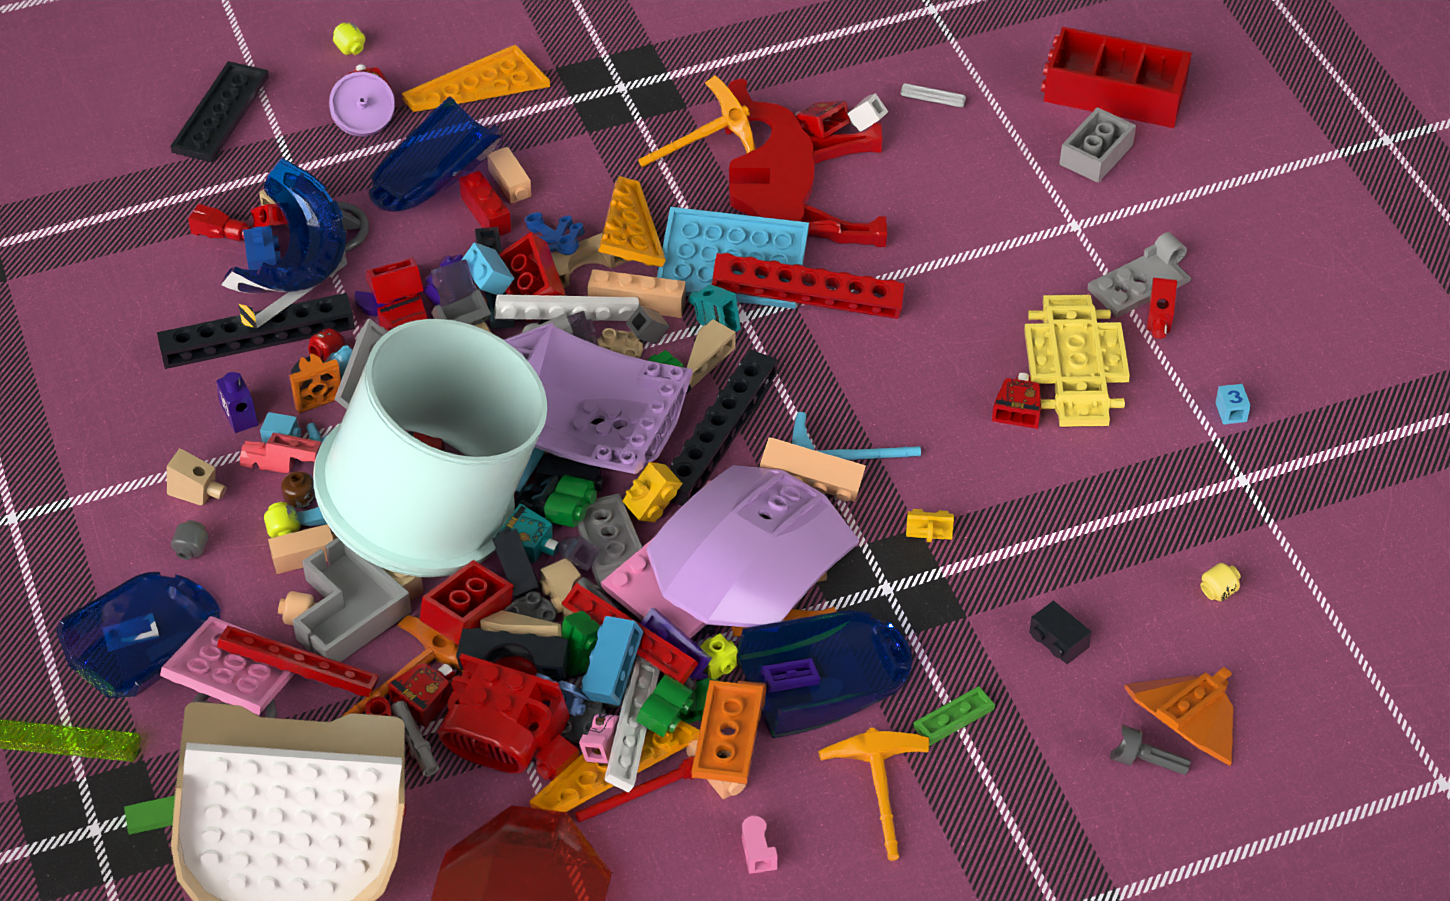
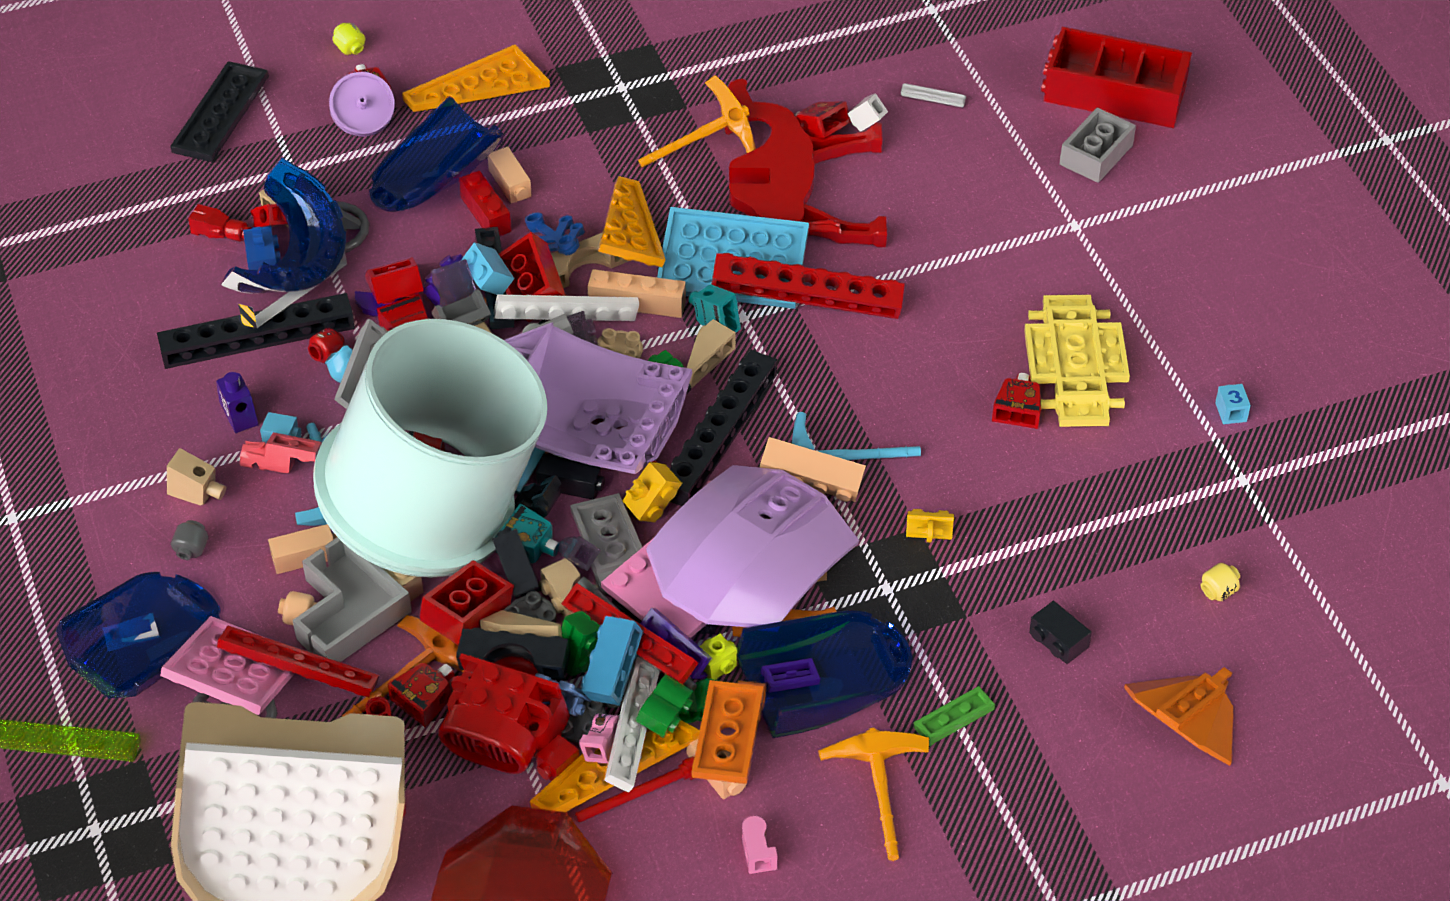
bright green tile [124,796,175,835] -> none
neon yellow head [264,502,300,538] -> none
reddish brown head [281,471,316,508] -> none
orange piece [289,354,341,414] -> none
light grey pin [390,701,439,776] -> none
green brick [544,475,597,528] -> none
dark grey brick [626,305,670,344] -> none
light grey hinge [1088,232,1191,318] -> none
dark grey piece [1110,724,1191,775] -> none
red torso [1146,277,1177,339] -> none

